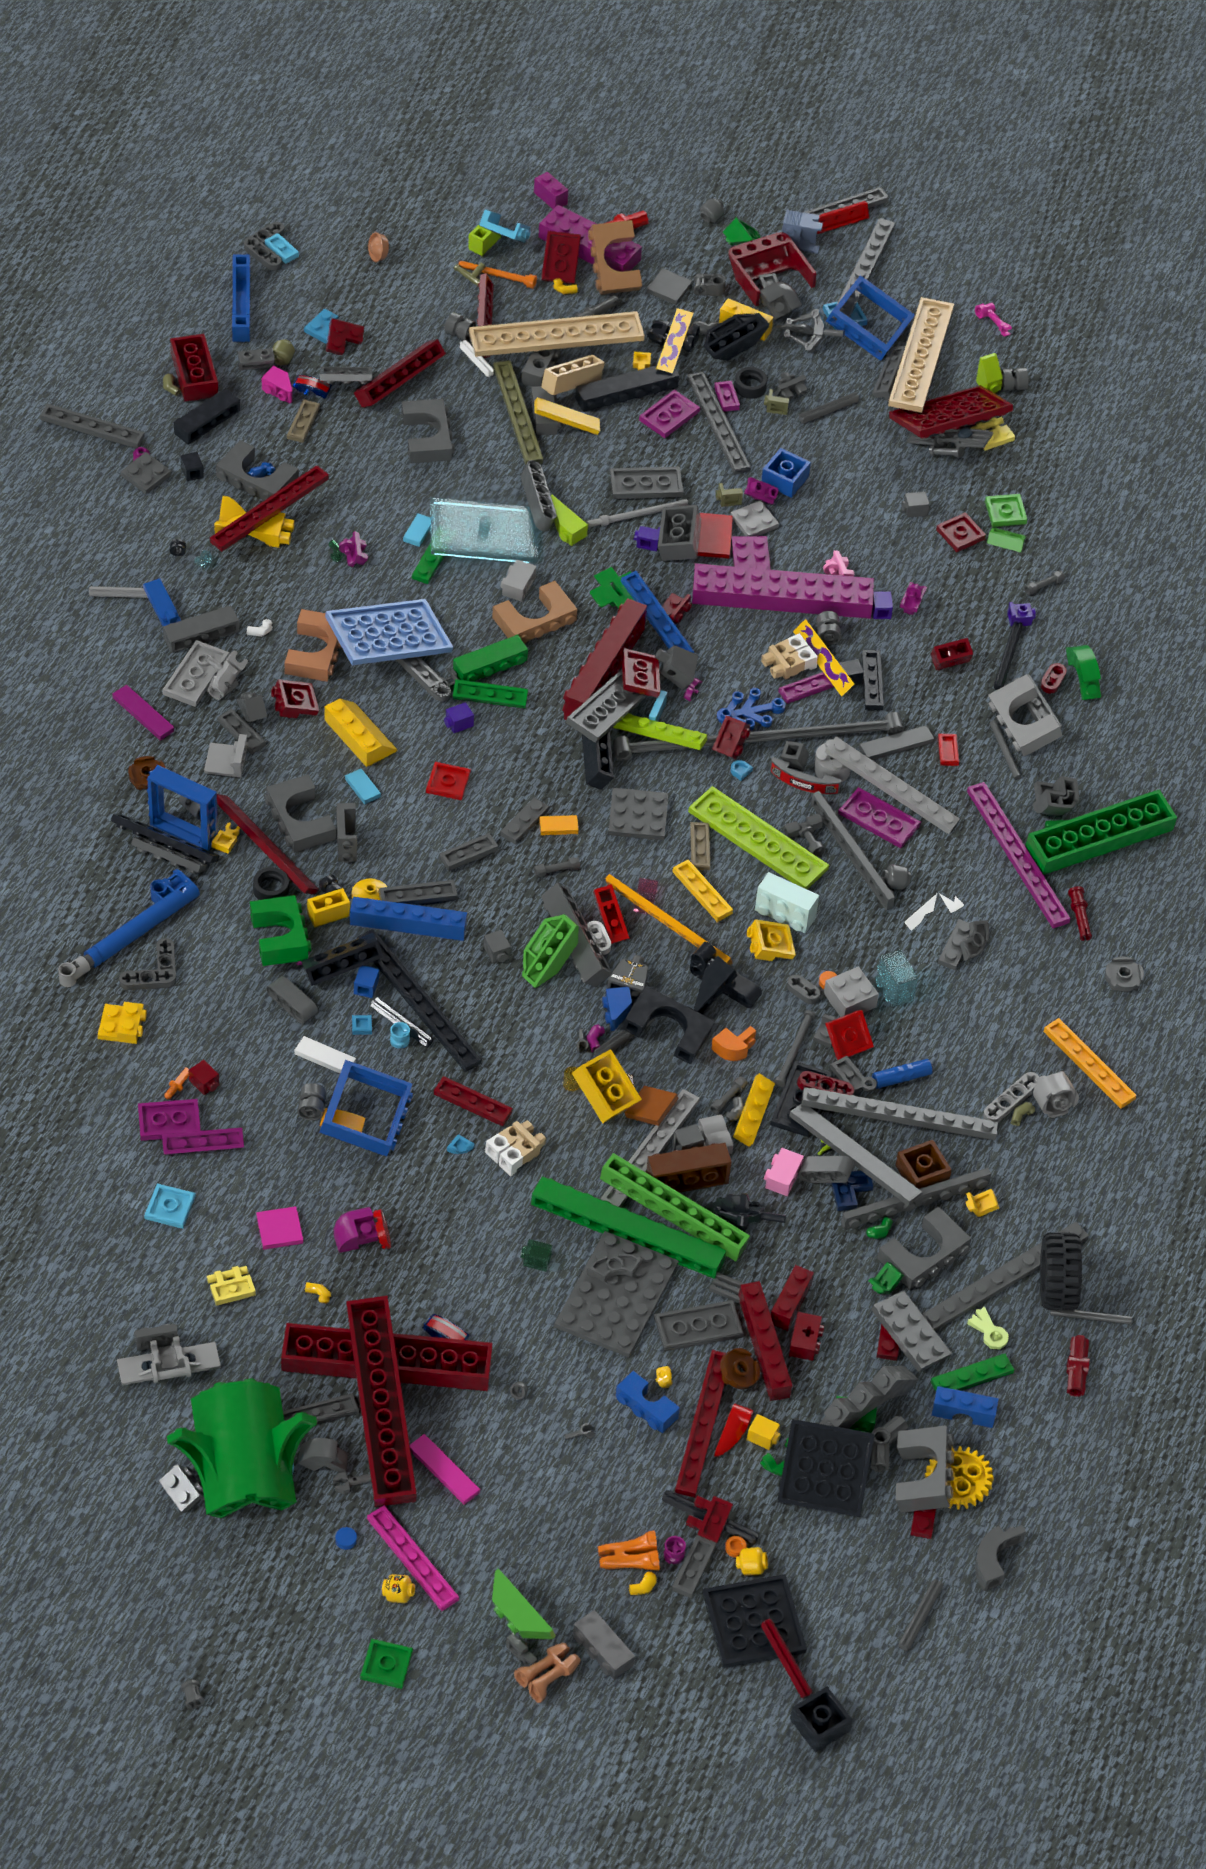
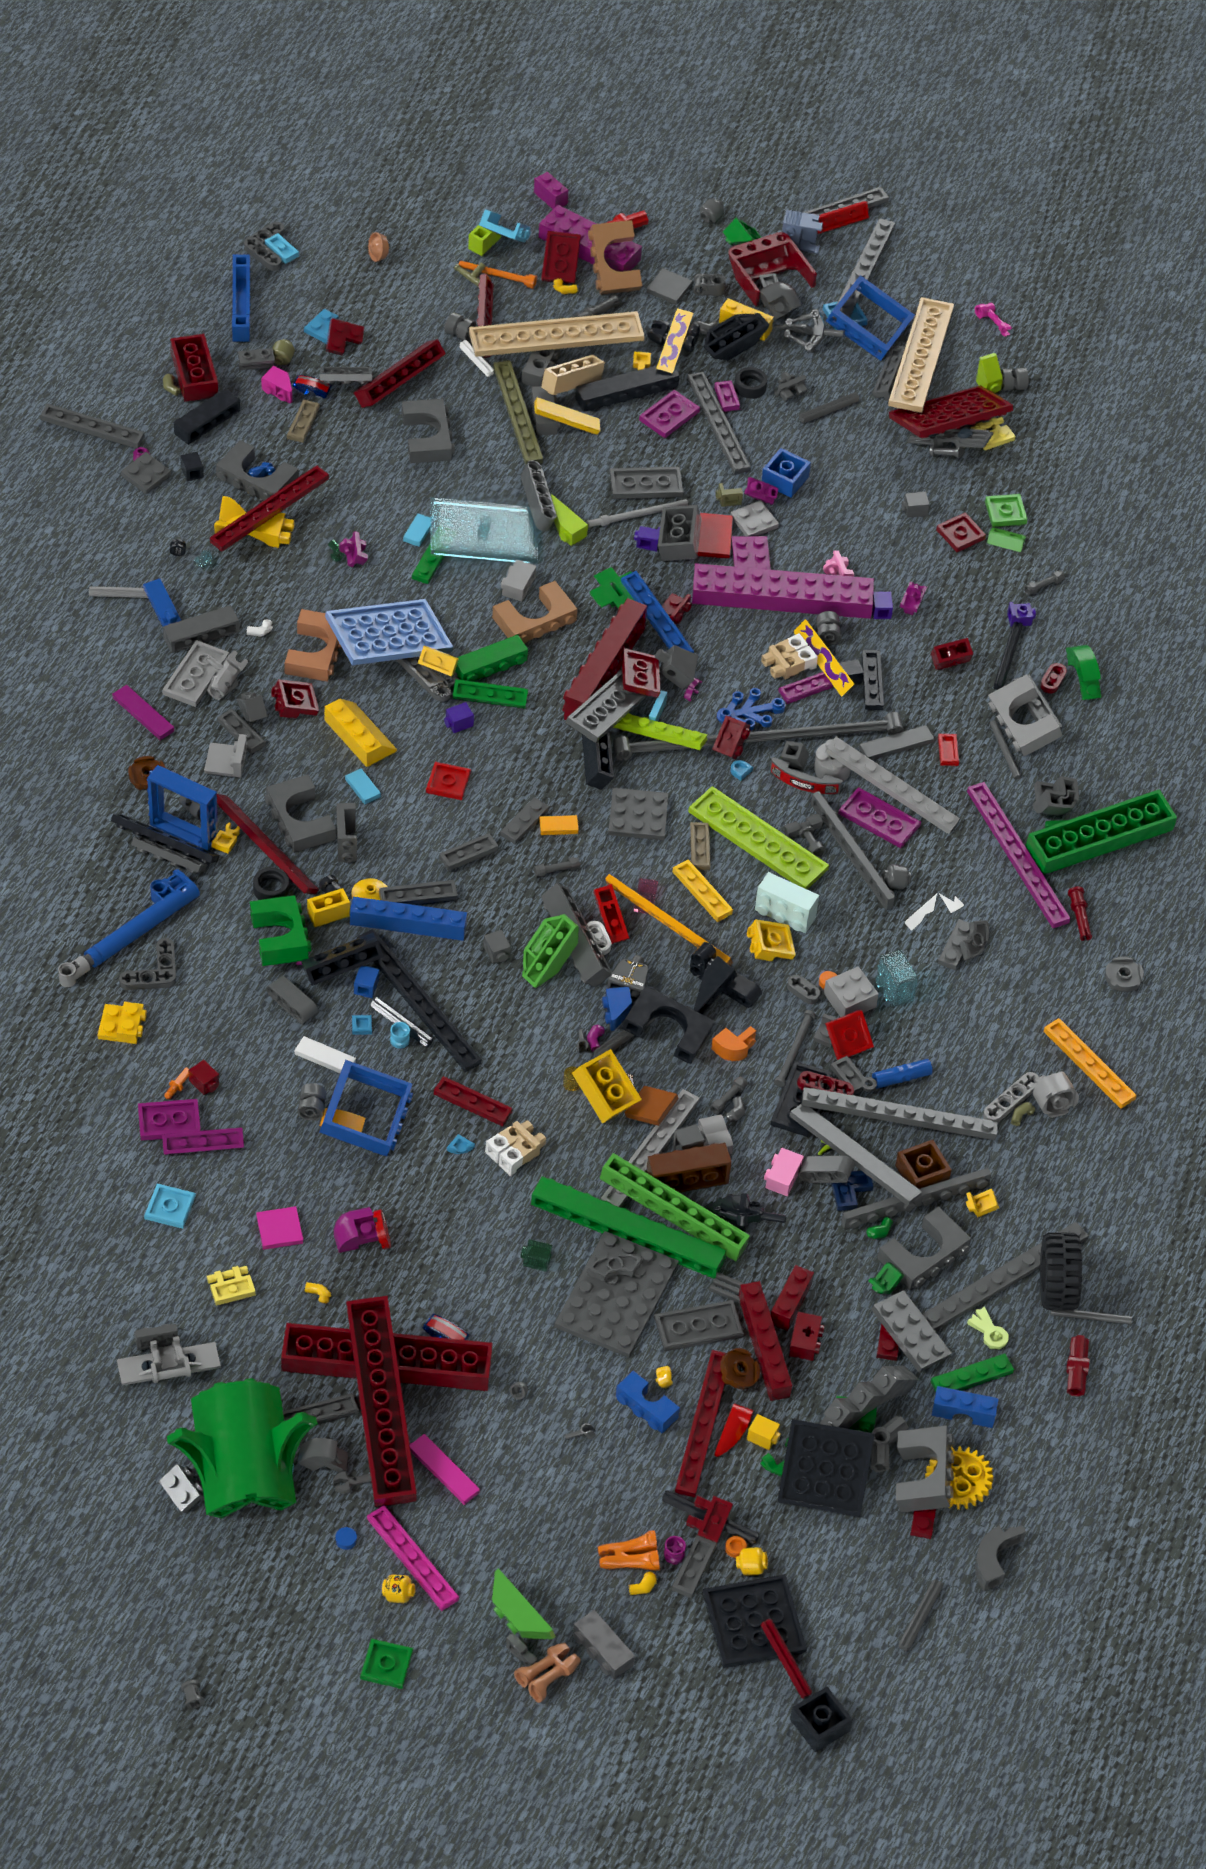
yellow plate [733,1073,775,1147] -> none
olive bracket [764,389,789,415] -> none
none -> yellow plate [418,645,459,676]

